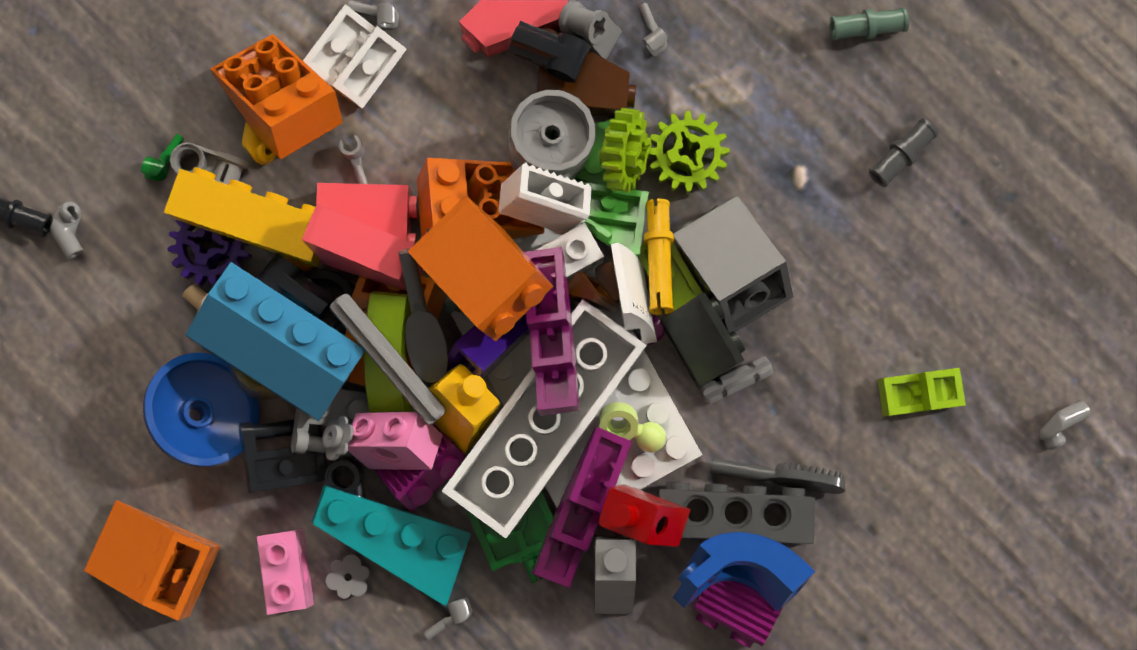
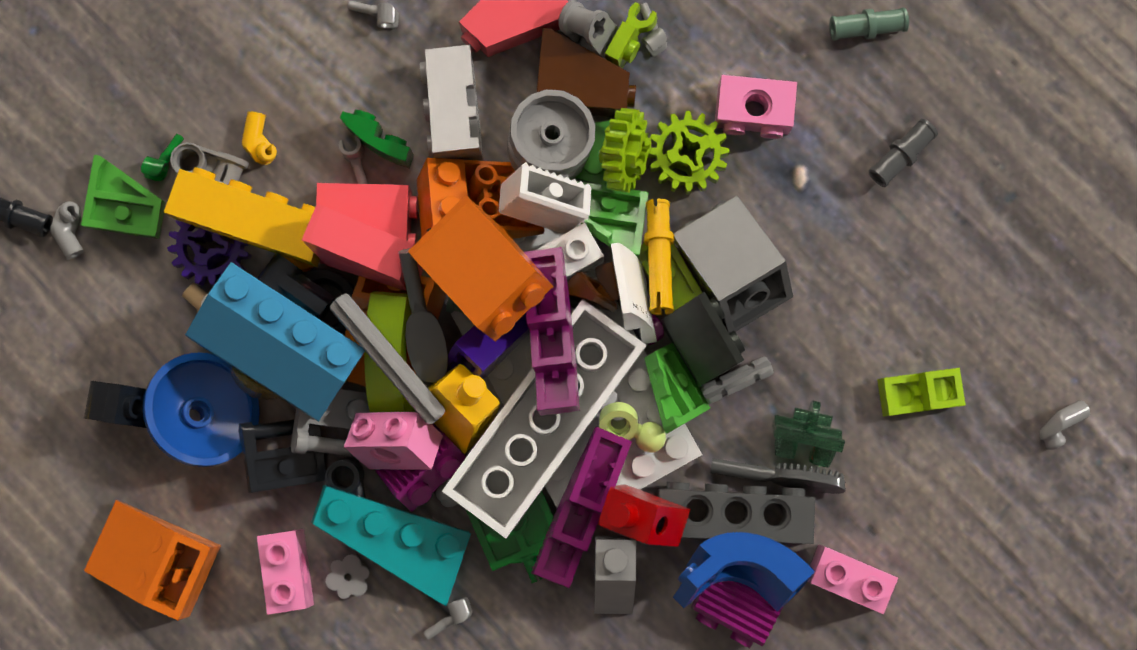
orange slope [210,34,343,160] -> none
white slope [303,4,407,109] -> none
light grey plant [322,416,354,461] -> none
black piece [508,21,591,83] -> none
none -> bright green wing [81,155,166,239]
none -> black pin [84,381,146,428]
none -> green slope [340,109,414,169]
none -> wedge [420,45,484,161]
none -> lime plate [605,2,657,69]
none -> bright green wing [644,343,710,434]
none -> bright pink brick [715,75,797,139]
none -> clear green hips [772,400,845,468]
none -> bright pink brick [808,545,898,614]

